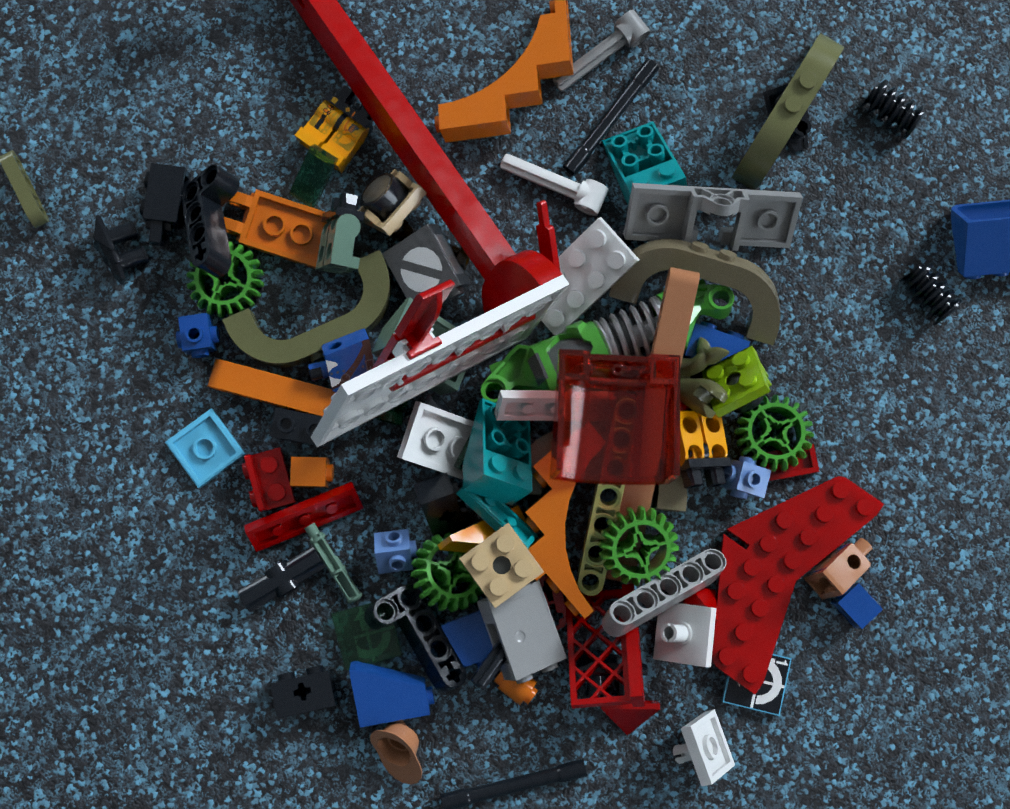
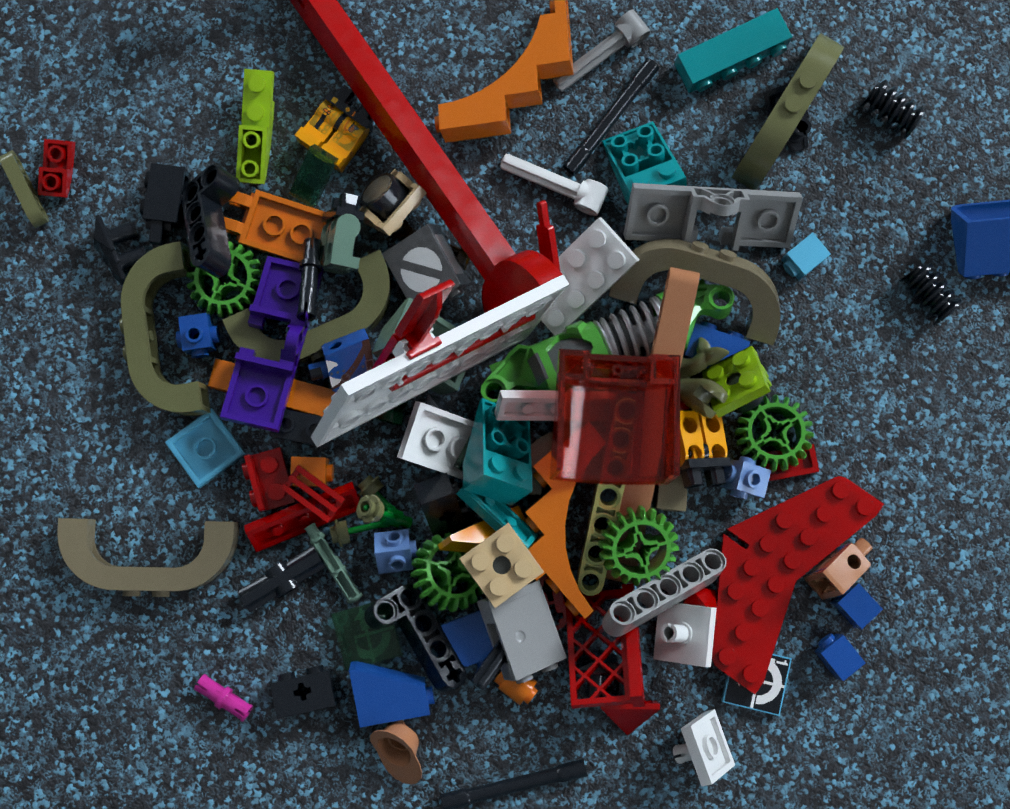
none -> red slope [38,139,76,198]
none -> dark tan arch [57,518,239,597]
none -> olive arch [119,241,211,416]
none -> dark pink pin [194,674,253,722]
none -> dark purple plate [220,256,324,433]
none -> lime slope [236,69,275,184]
none -> red tile [281,465,346,523]
none -> black pin [296,237,322,322]
none -> olive plant [330,475,413,547]
none -> teal brick [674,8,793,93]
none -> medium azure brick [781,232,831,280]
none -> blue brick [814,633,866,681]

